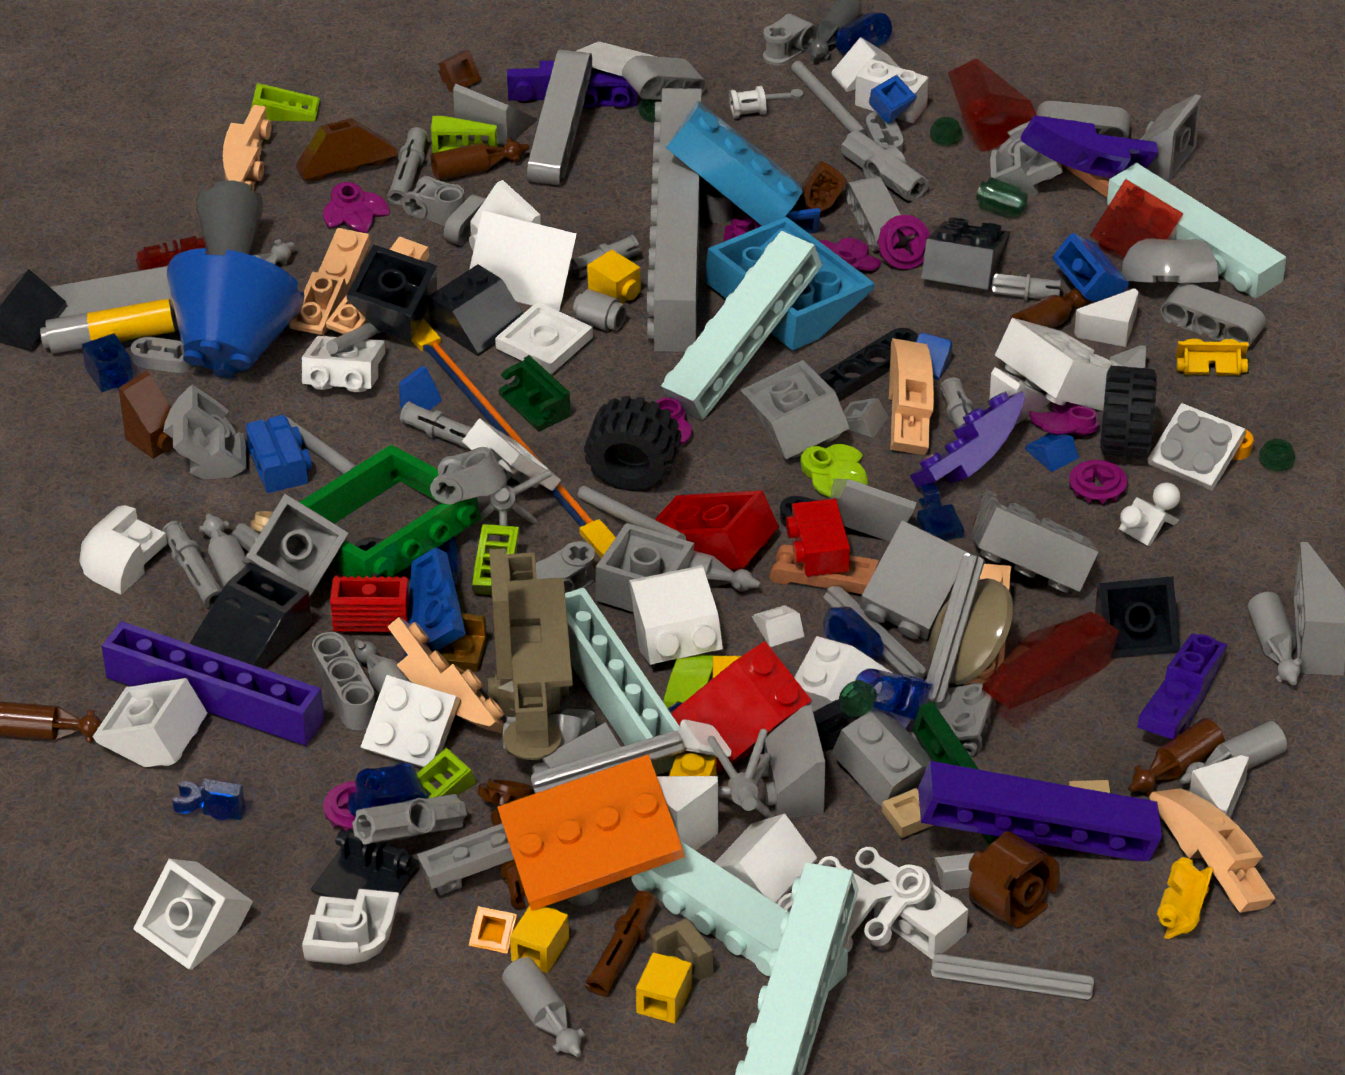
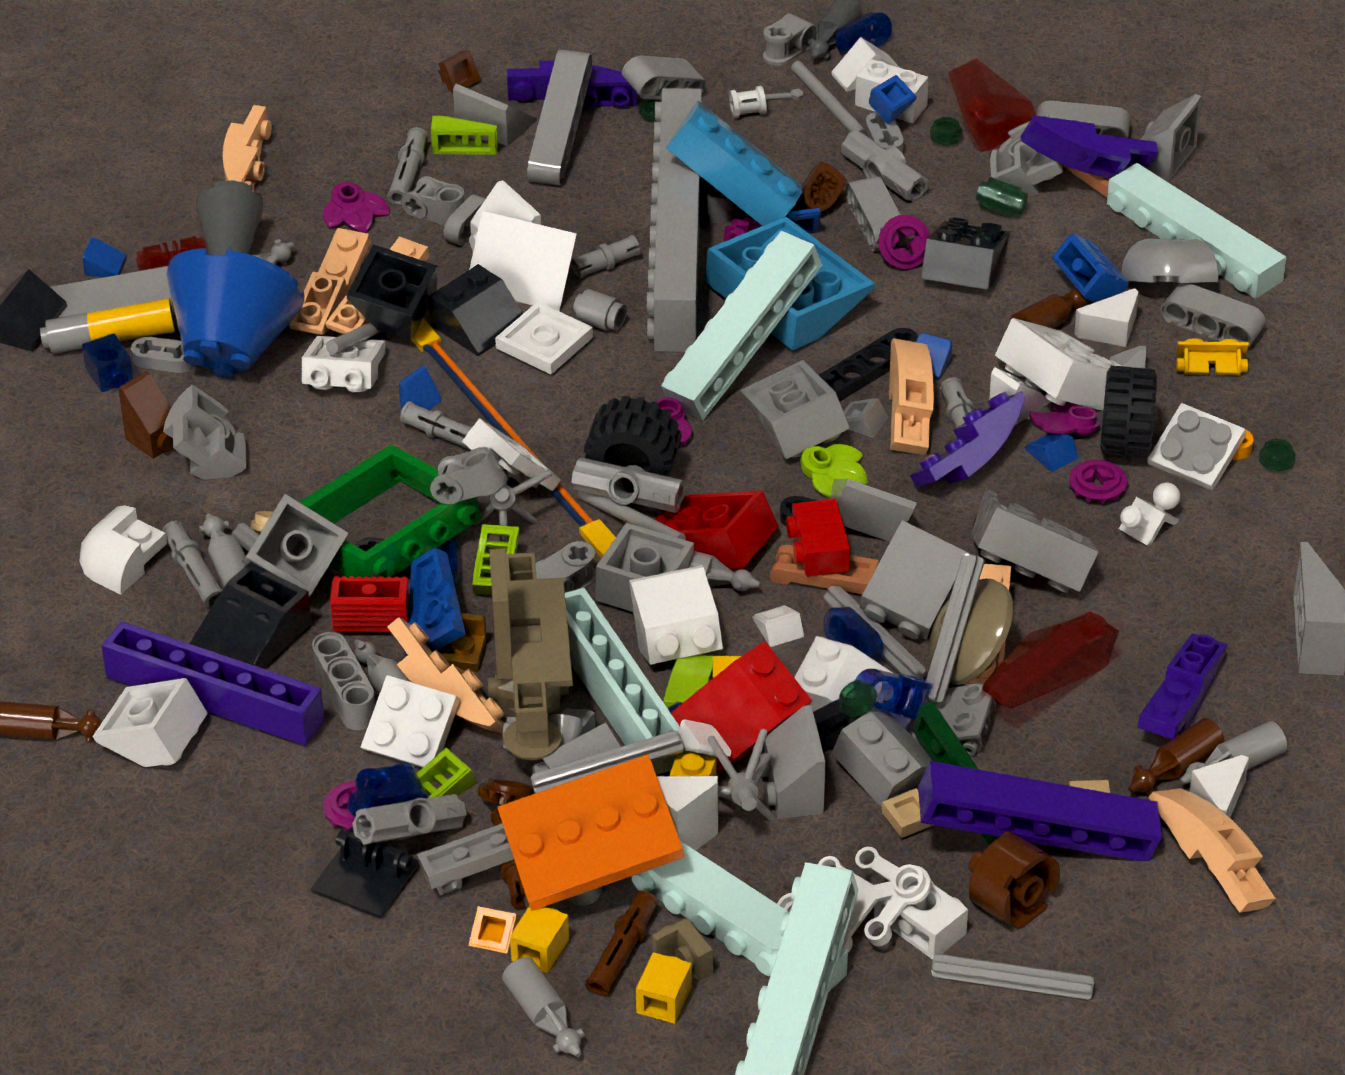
white slope [133,858,253,970] -> none
clear blue plate [172,779,246,820] -> none
blue brick [245,415,312,493] -> none
lime slope [251,83,320,122] -> none
light grey bar [285,416,356,474] -> none
reddish brown slope [296,118,398,181] -> none
white brick [302,889,399,965] -> none
reddish brown wheel [430,138,530,181] -> none
dark green hinge [498,355,571,432] -> none
white sticker [577,41,653,76] -> none
yellow brick [587,249,641,304] -> none
white slope [715,814,817,904] -> none
magenta plate [819,237,882,271] -> none
clear blue plate [917,483,964,541] -> none
white slope [935,853,974,891] -> none
light grey axle [992,274,1061,301] -> none
clear red hinge [1090,179,1183,257] -> none
black slope [1094,576,1180,658] -> none
yellow hinge [1157,857,1213,939] -> none
light grey wheel [1248,592,1302,685] -> none
none -> blue slope [83,237,127,278]
none -> light grey piece [571,457,685,513]

